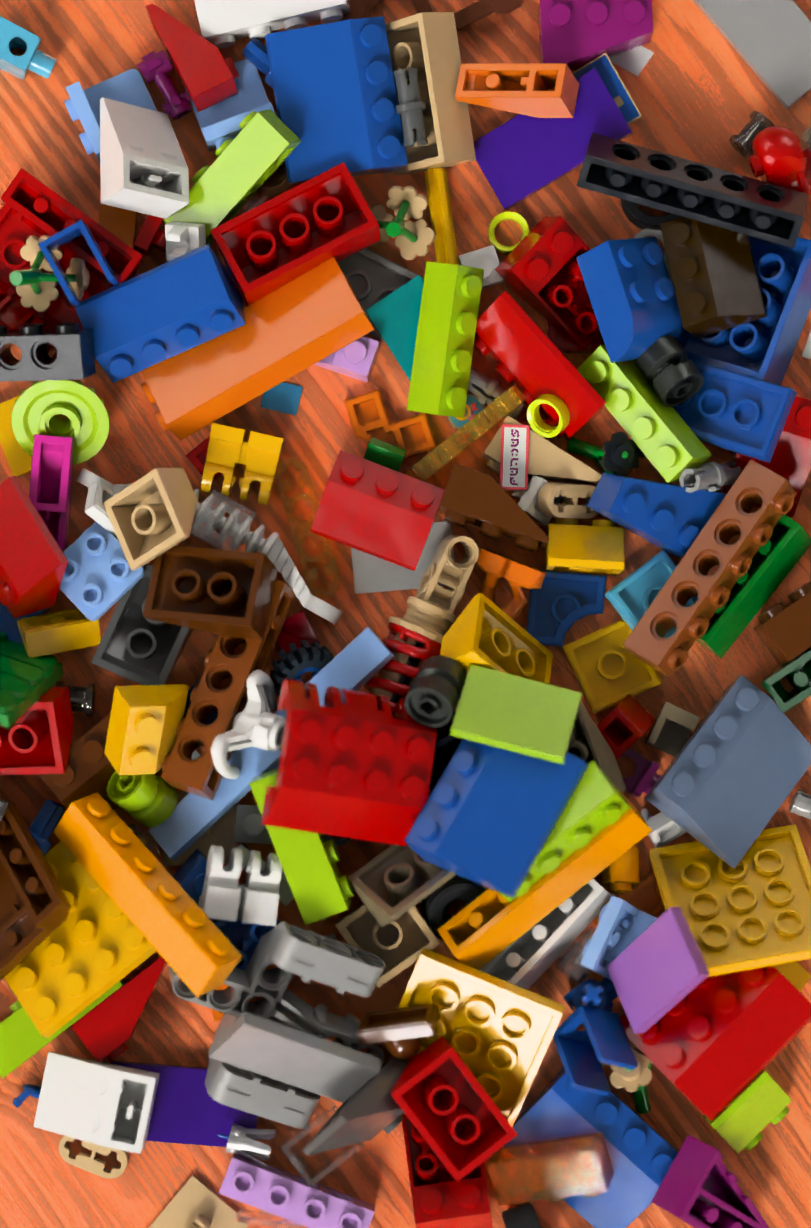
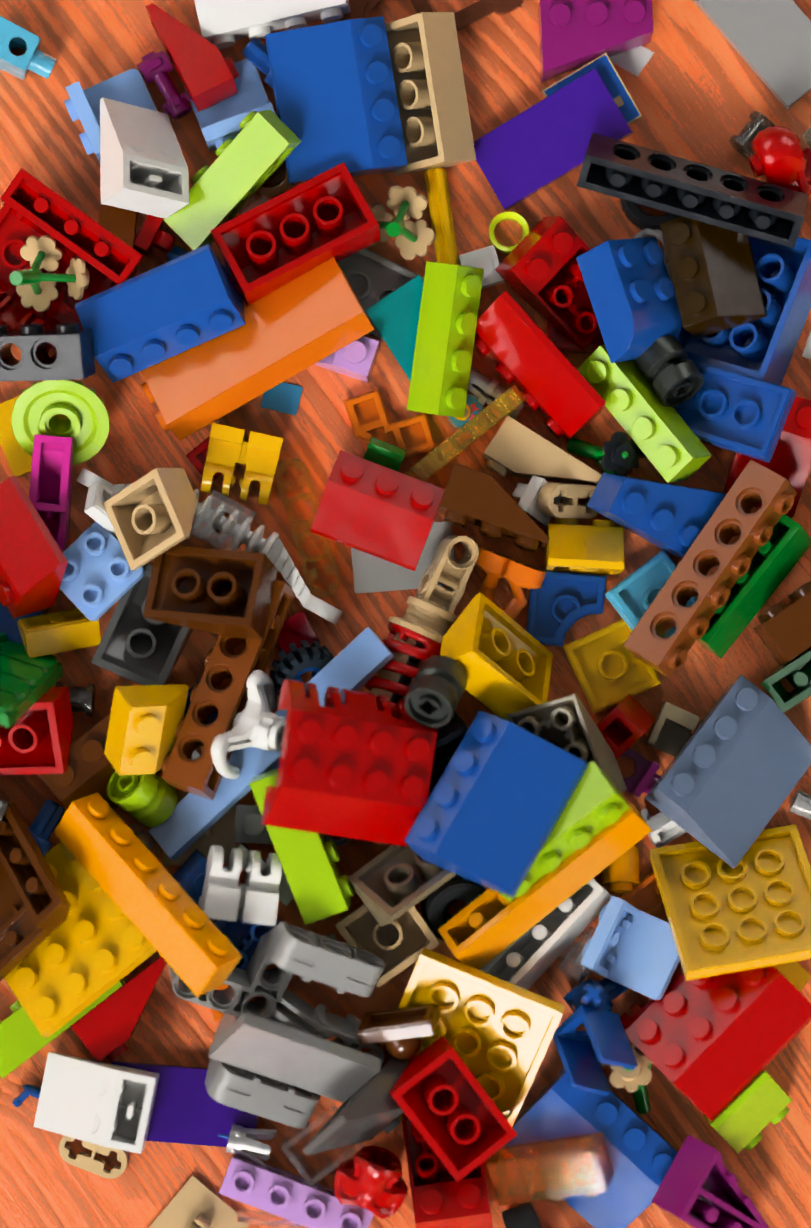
blue piece [38,220,119,307] -> none
white tile [165,221,206,261] -> none
dark grey pin [394,68,428,147] -> none
lime tile [450,664,582,764] -> none
orange slope [454,63,579,118] -> none
white sticker [500,424,530,490] -> none
neon yellow piece [527,394,570,438] -> none
medium lavender tile [606,907,710,1034] -> none
light grey pin [679,461,742,493] -> none
none -> red head [334,1146,408,1219]

